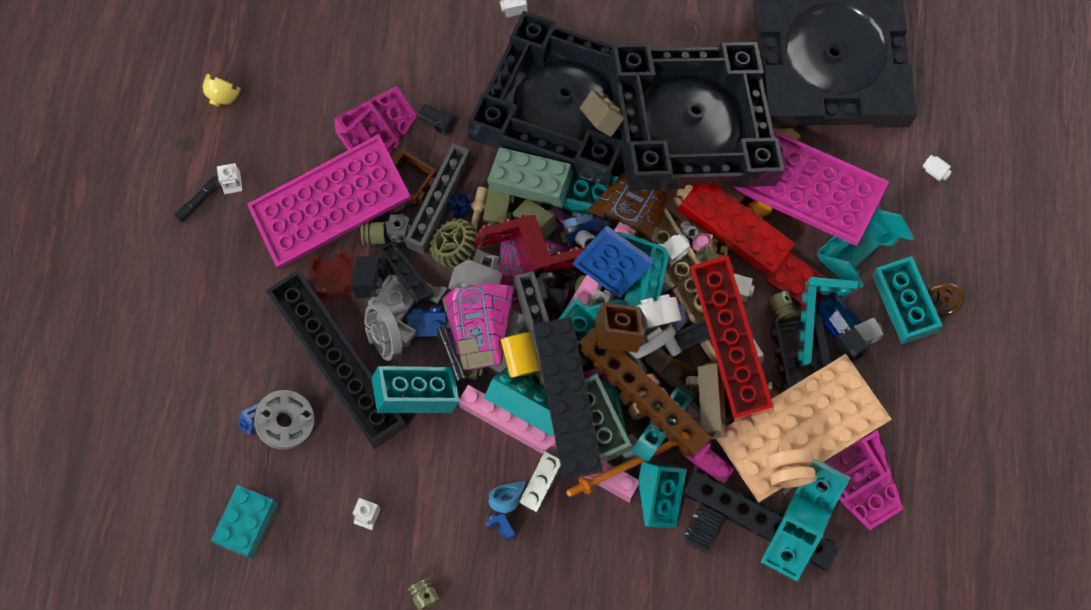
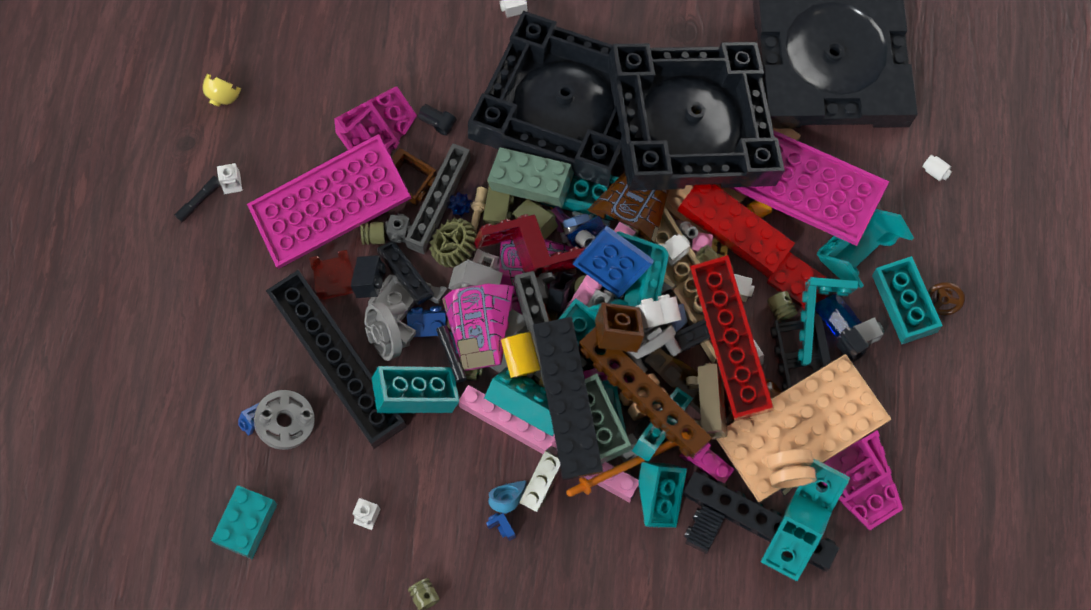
dark tan brick [580,90,624,137] -> none

